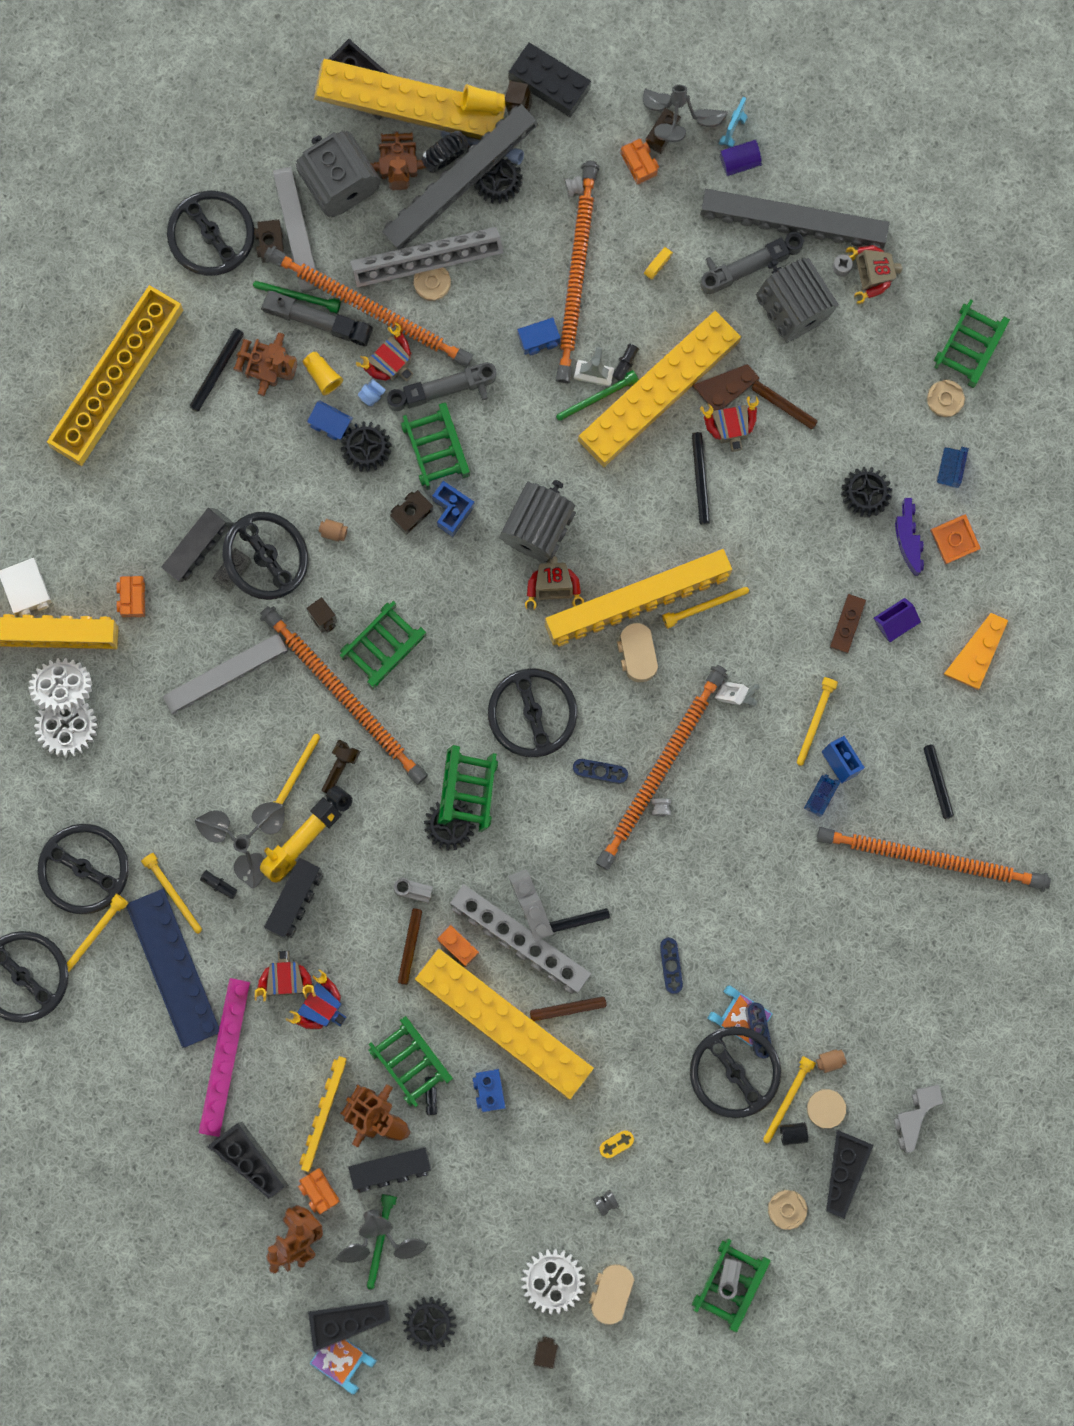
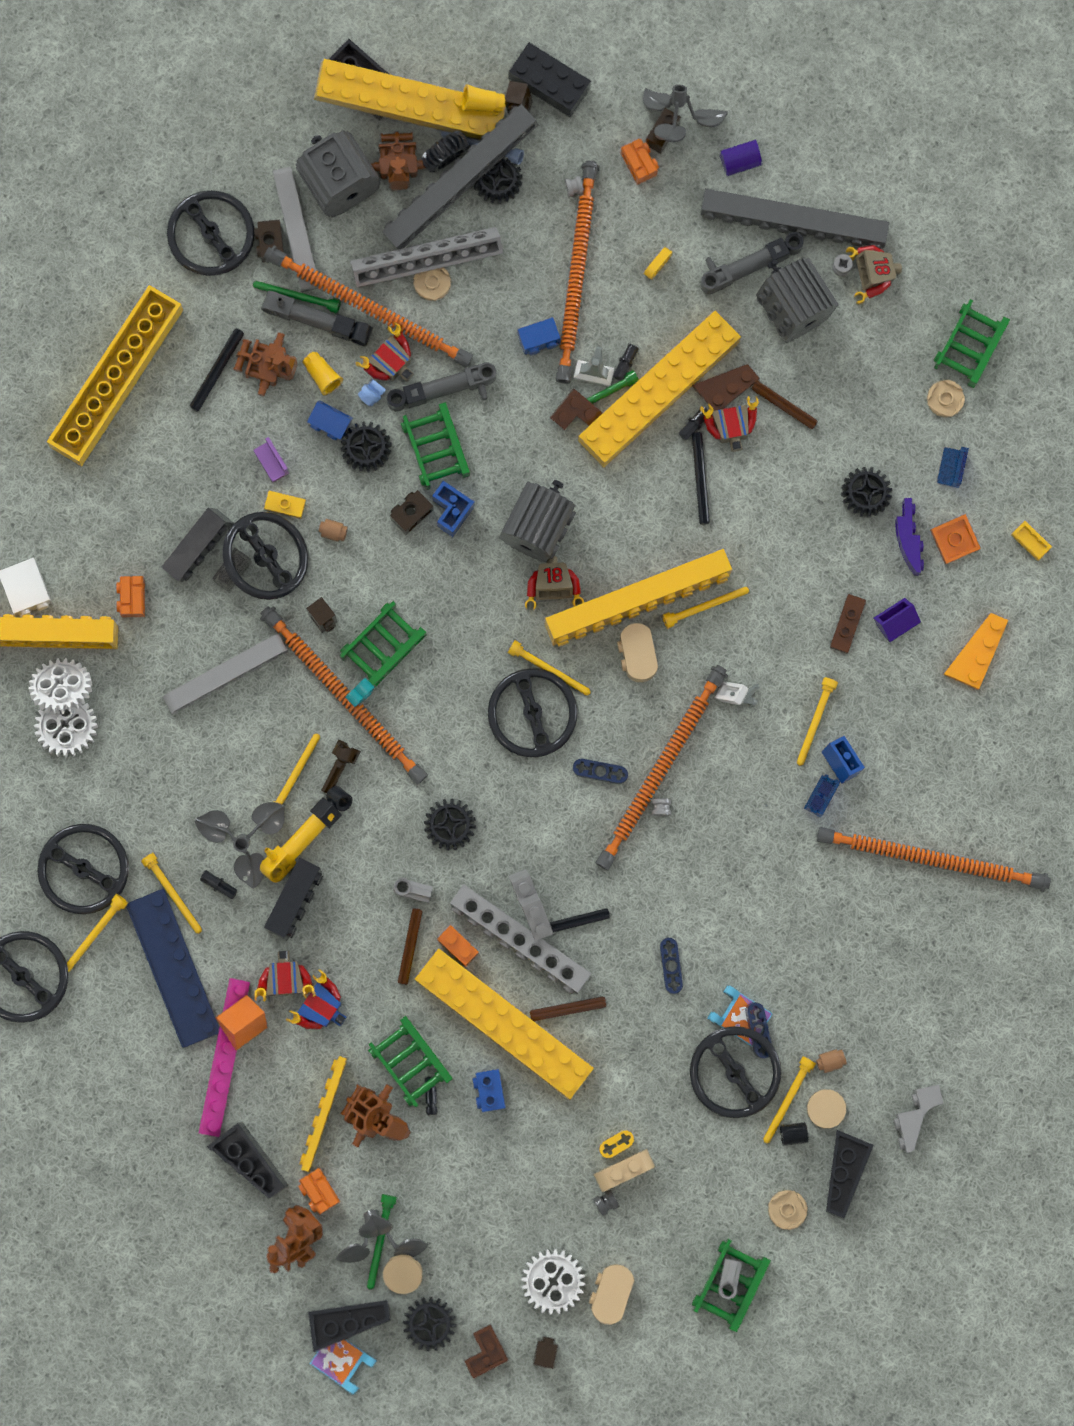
black brick [348,1147,432,1193] -> none
green fence [438,745,498,832] -> none
medium azure flag [719,97,747,148] -> none
black axle [923,744,954,819] -> none
none -> orange slope [215,995,267,1050]
none -> medium lavender panel [253,437,289,483]
none -> yellow plate [264,491,306,519]
none -> teal piece [345,678,375,707]
none -> tan tile [383,1254,423,1294]
none -> reddish brown plate [464,1324,509,1379]
none -> yellow piece [507,640,591,695]
none -> reddish brown plate [549,388,603,430]
none -> tan brick [594,1149,655,1192]
none -> black axle [679,406,708,440]
none -> yellow plate [1011,521,1052,561]

